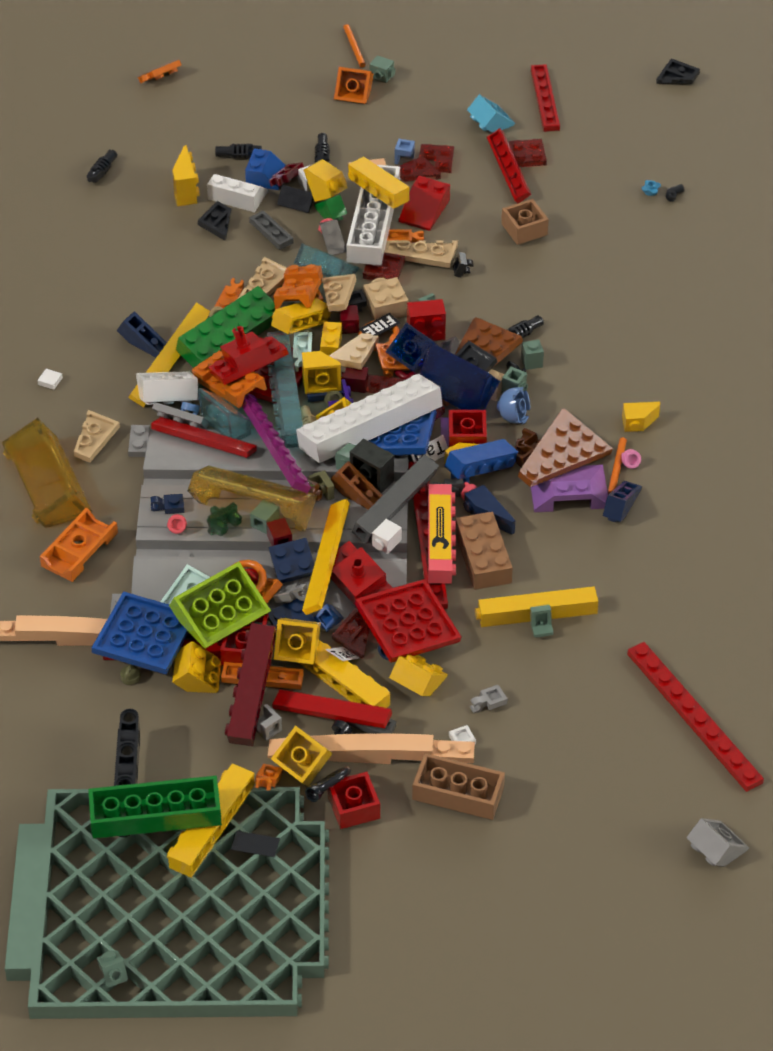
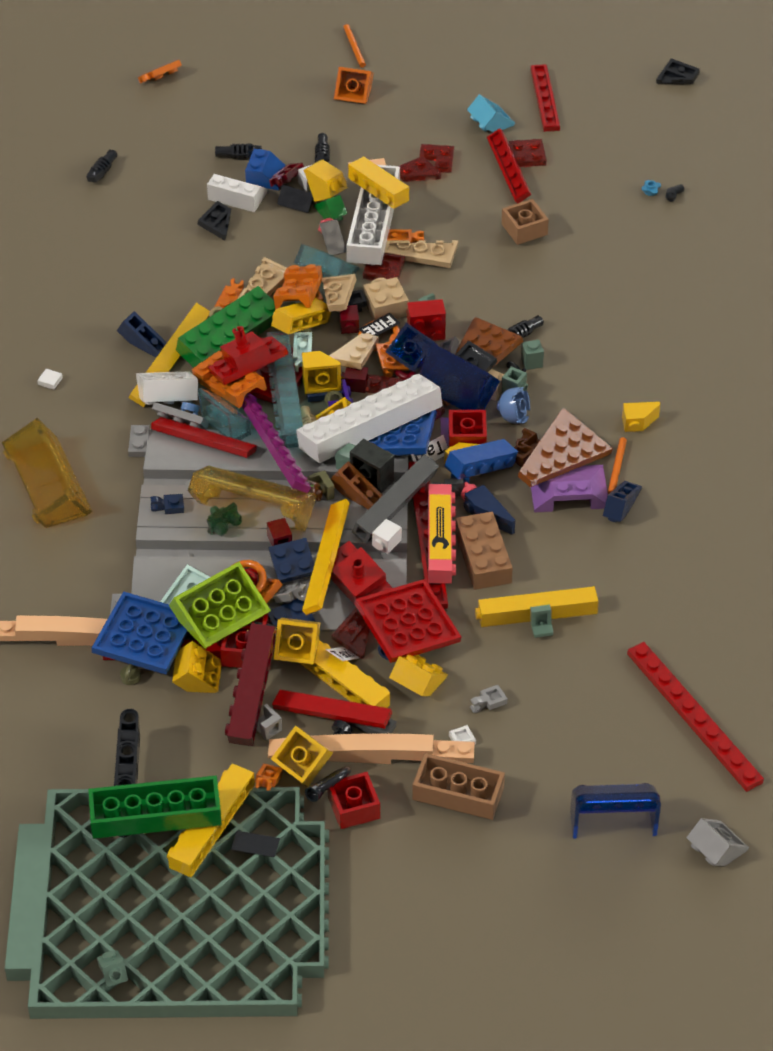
orange piece [40,508,118,582] -> none
tan wing [74,410,120,463] -> none
coral tile [167,514,187,534] -> none
yellow slope [172,145,200,207] -> none
orange plate [221,662,304,690] -> none
dark grey plate [249,211,293,250] -> none
sand green brick [250,499,280,534] -> none
blue slope [314,604,344,632] -> none
yellow brick [320,322,342,356] -> none
sand green brick [369,55,396,83] -> none
medium blue panel [394,139,415,164] -> none
red slope [398,176,450,231] -> none
black tile [453,252,474,277] -> none
bright pink tile [621,449,641,469] -> none
none -> clear blue windscreen [570,783,661,839]

